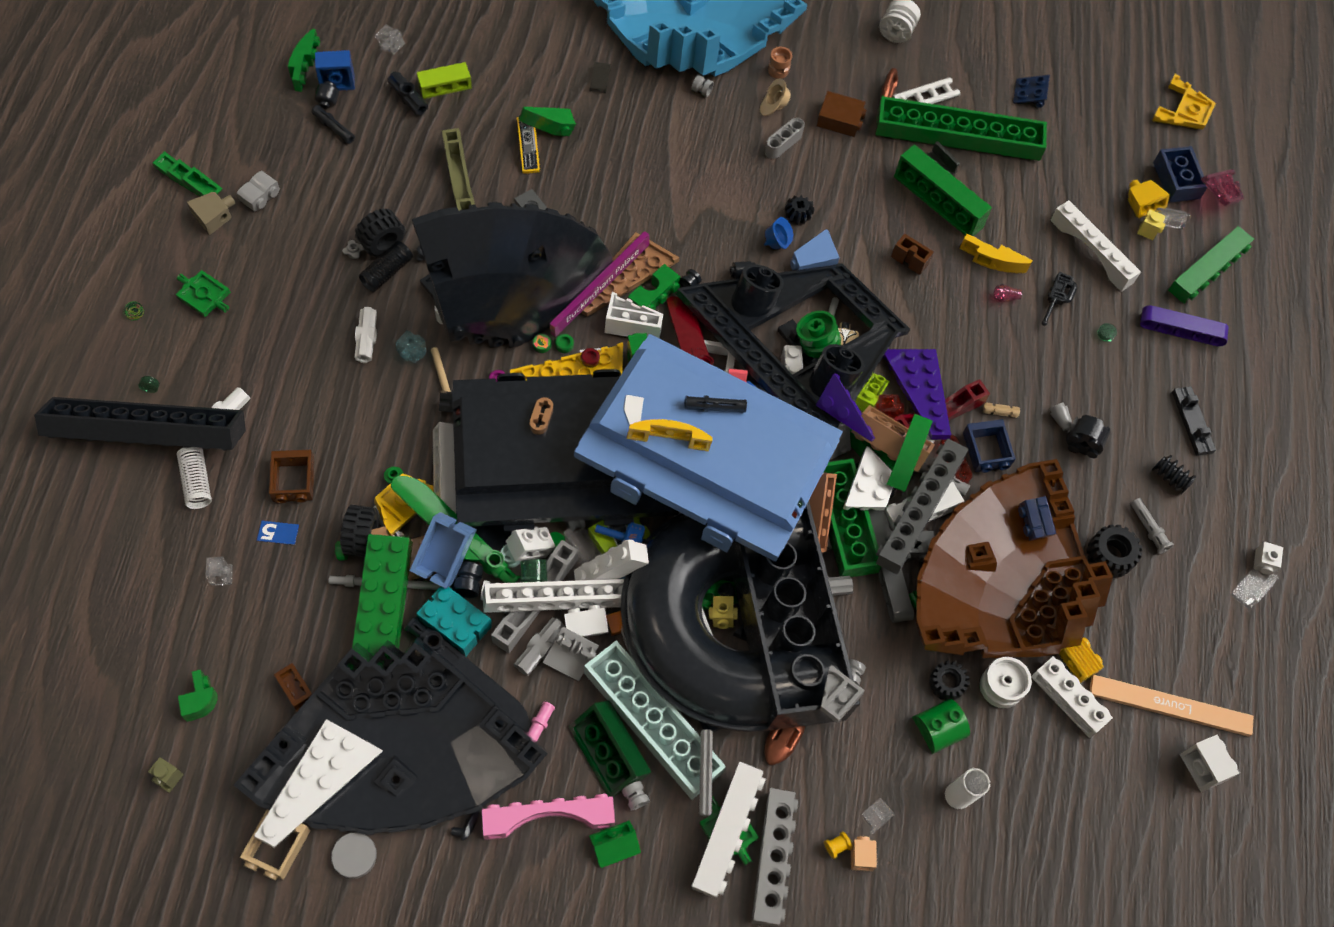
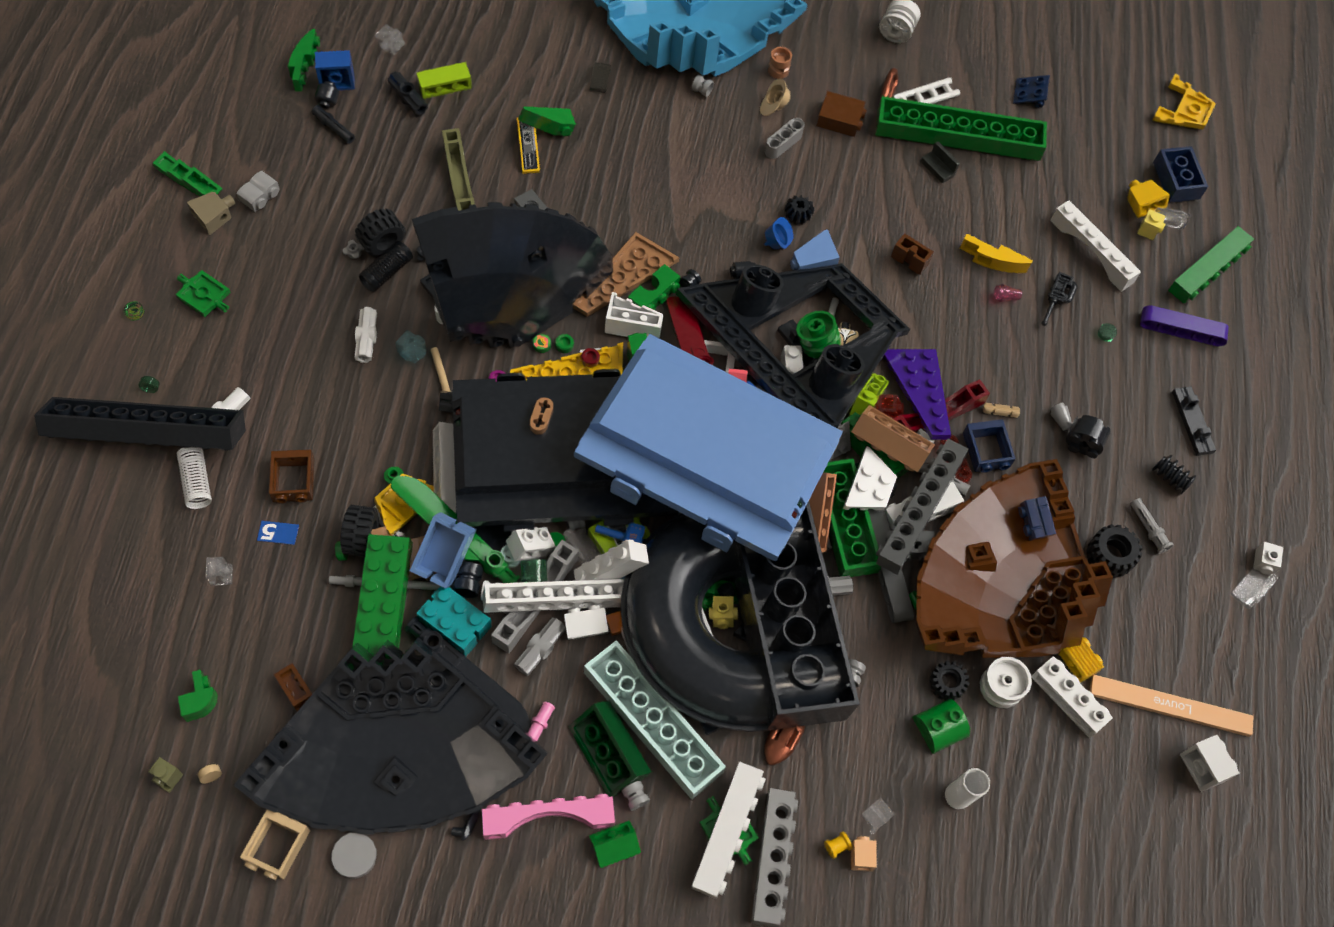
white wing [254,719,383,848] -> none
light grey hinge [543,626,599,681] -> none
magenta tile [550,231,649,337] -> none
white sticker [624,395,644,441] -> none
yellow slope [627,419,713,451] -> none
black pin [684,395,747,412] -> none
light grey axle [699,729,713,816] -> none
dark purple wing [816,373,875,442] -> none
light grey wing [820,665,864,723] -> none
green slope [886,414,933,492] -> none
green brick [894,145,992,237] -> none
clear pink wing [1201,169,1244,206] -> none
none -> tan tile [198,764,222,784]

